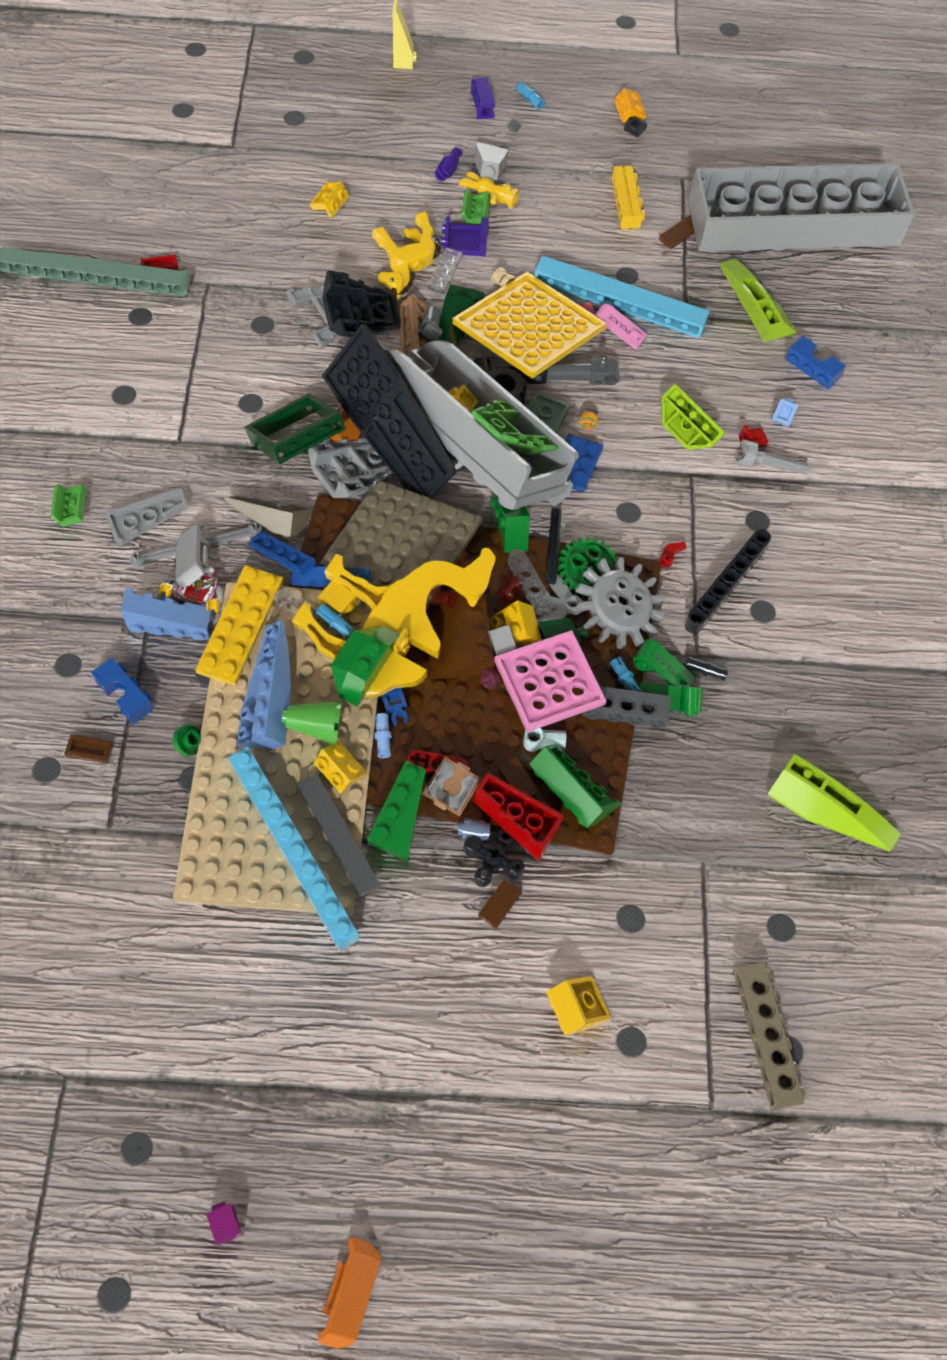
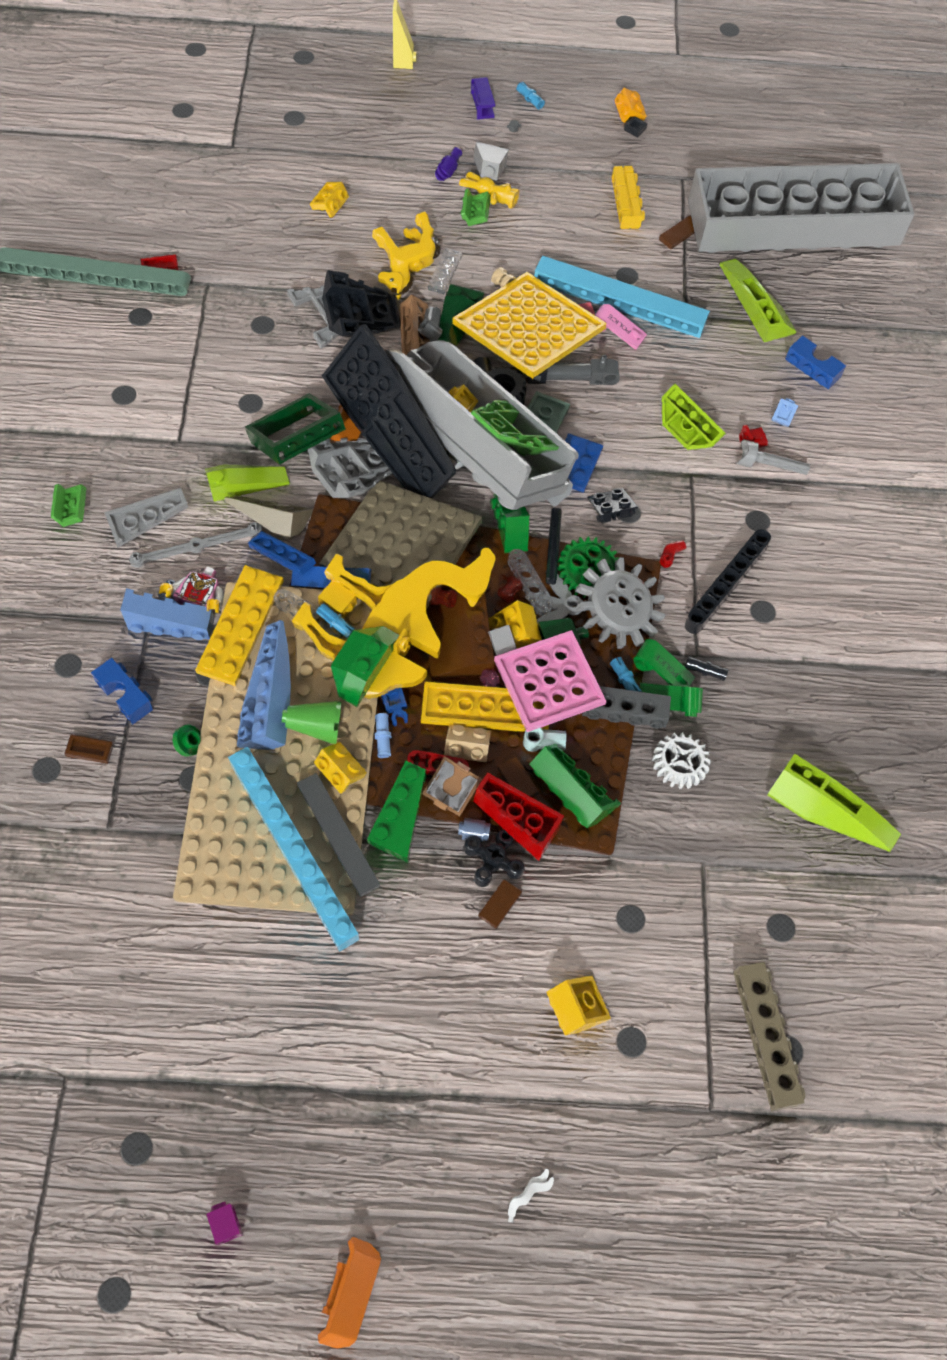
light grey piece [176,521,209,586] -> none
dark purple panel [441,216,488,257] -> none
tile [579,412,598,430] -> none
none -> lime wedge [205,464,290,502]
none -> yellow plate [421,682,549,732]
none -> tan bracket [444,724,491,762]
none -> white hair [508,1169,554,1223]
none -> black hinge [587,488,638,524]
none -> white gear [652,732,711,789]

